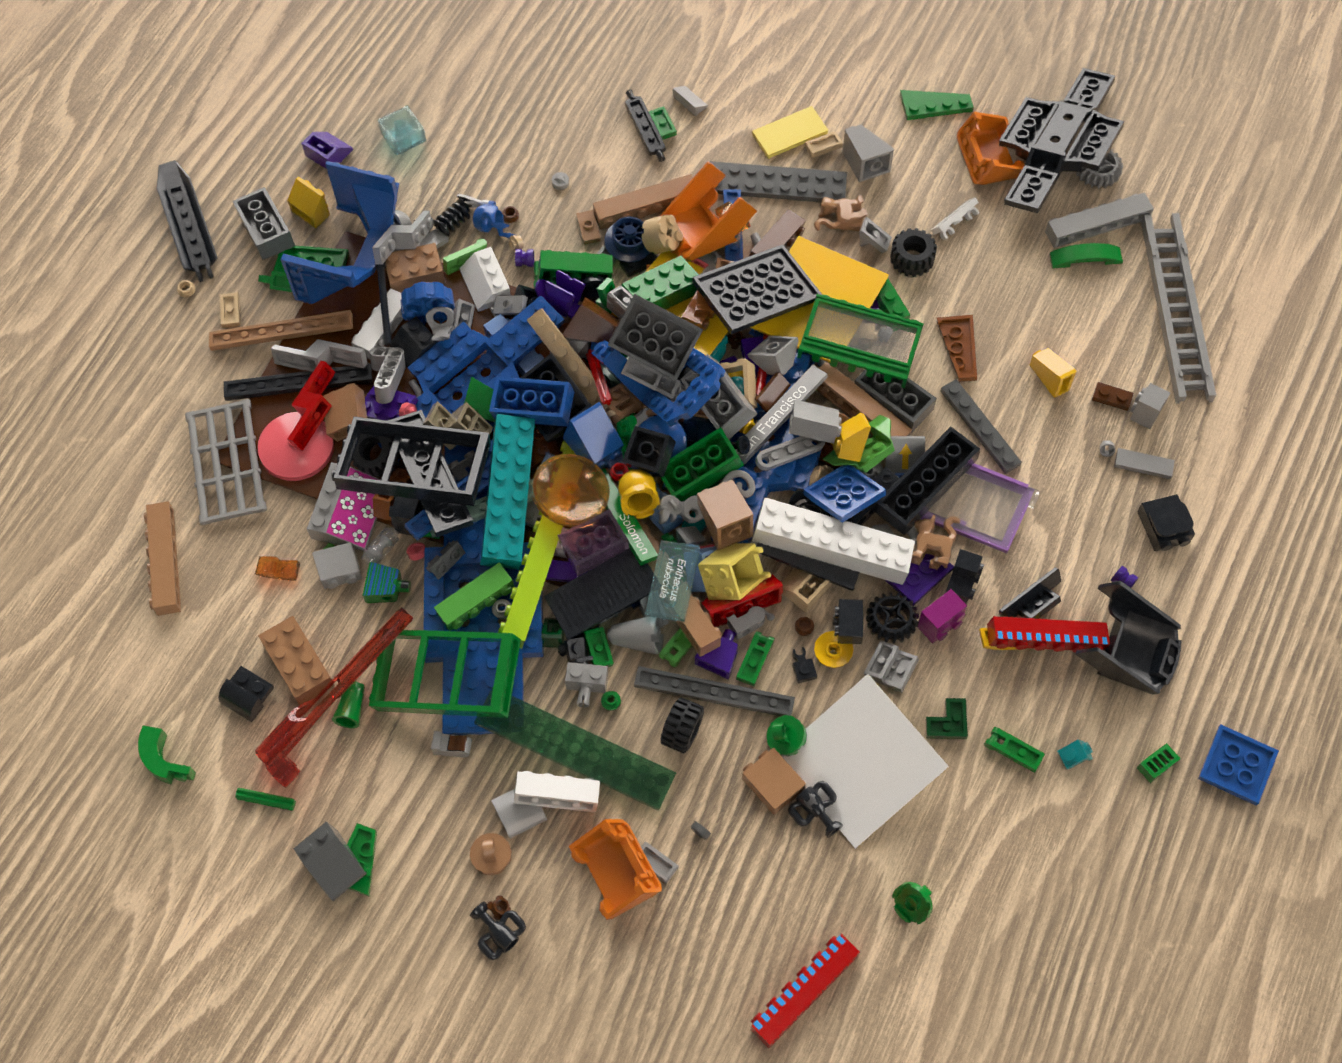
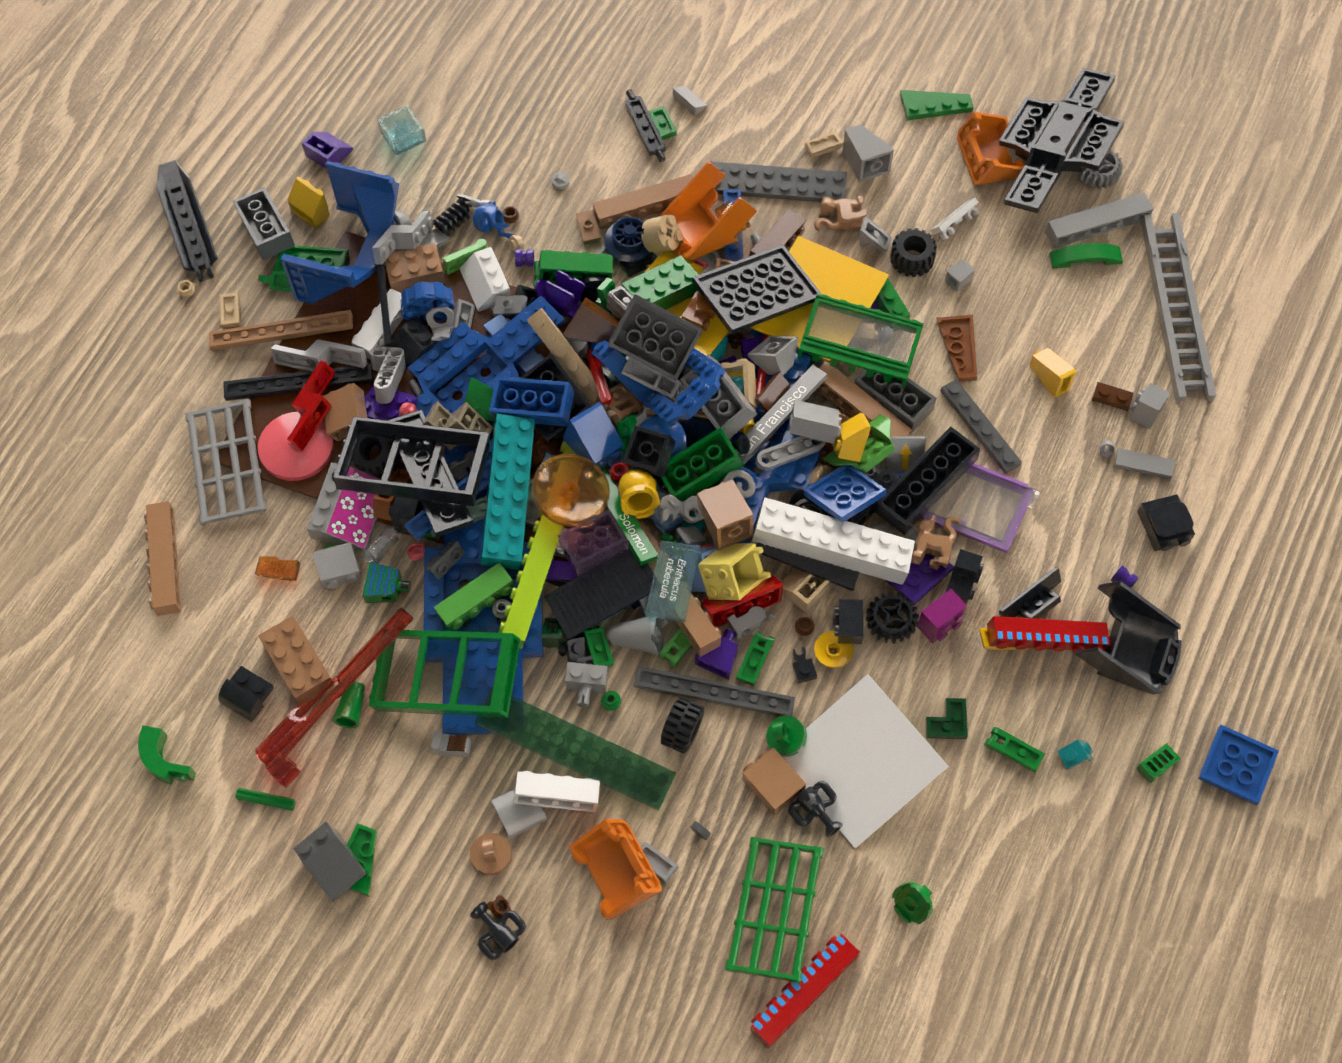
light yellow tile [752,106,828,159] -> none
light grey slope [864,640,919,693] -> none
none -> green door [725,837,824,983]
none -> light grey brick [945,259,975,292]

